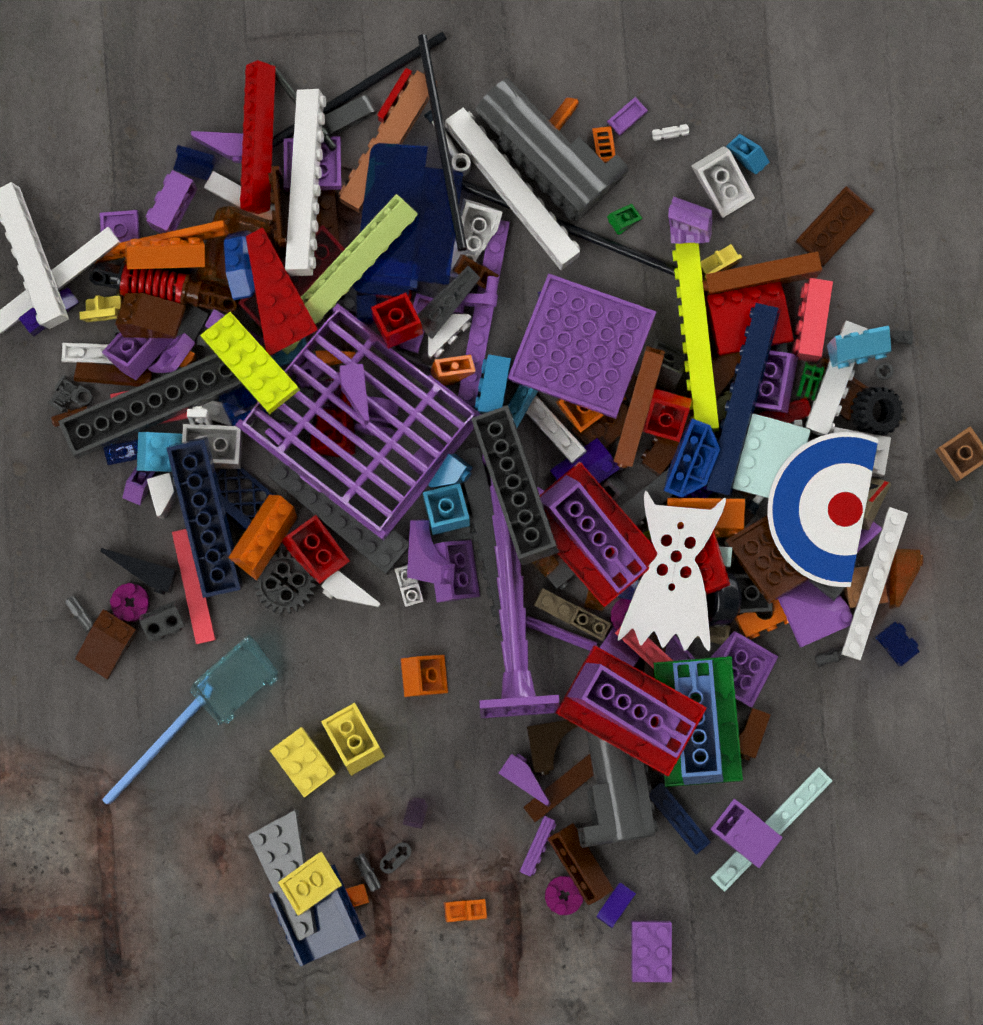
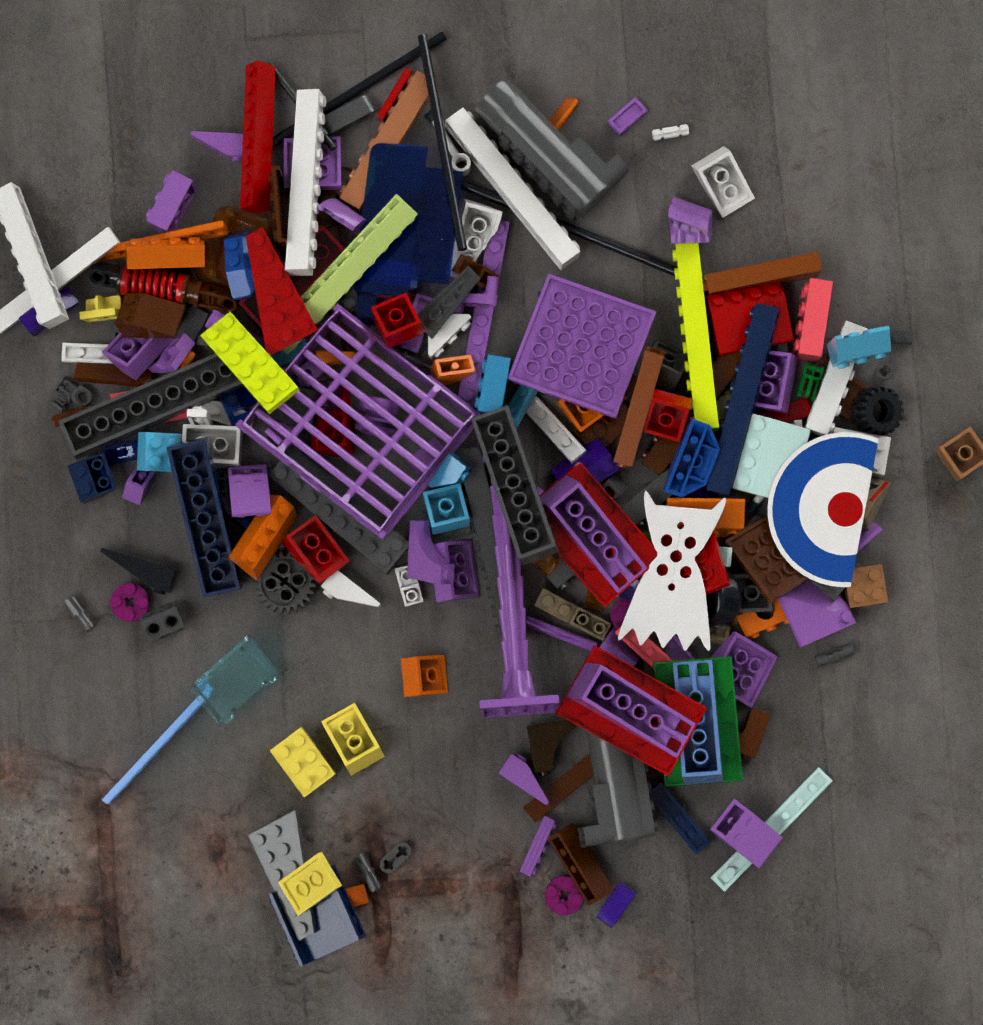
reddish brown slope [75,609,139,680] -> none
medium lavender tile [100,210,140,243] -> none
white slope [147,473,178,520] -> none
coral tile [172,529,216,644] -> none
clear blue panel [173,145,216,181] -> none
white tile [204,171,275,224] -> none
medium lavender slope [336,364,369,425] -> none
clear purple slope [402,797,429,829] -> none
orange slope [444,899,487,922] -> none
orange slope [592,126,616,164] -> none
green slope [607,204,643,235] -> none
medium lavender brick [631,921,672,982] -> none
light yellow panel [701,244,742,275] -> none
dark azure slope [726,134,770,174] -> none
reddish brown tile [795,186,874,267] -> none
white plate [841,507,908,660] -> none
clear blue brick [874,621,920,666] -> none
clear orange slope [889,549,923,609] -> none
none -> dark blue slope [68,453,117,504]
none -> medium lavender slope [227,464,271,518]
none -> medium lavender slope [317,198,366,232]

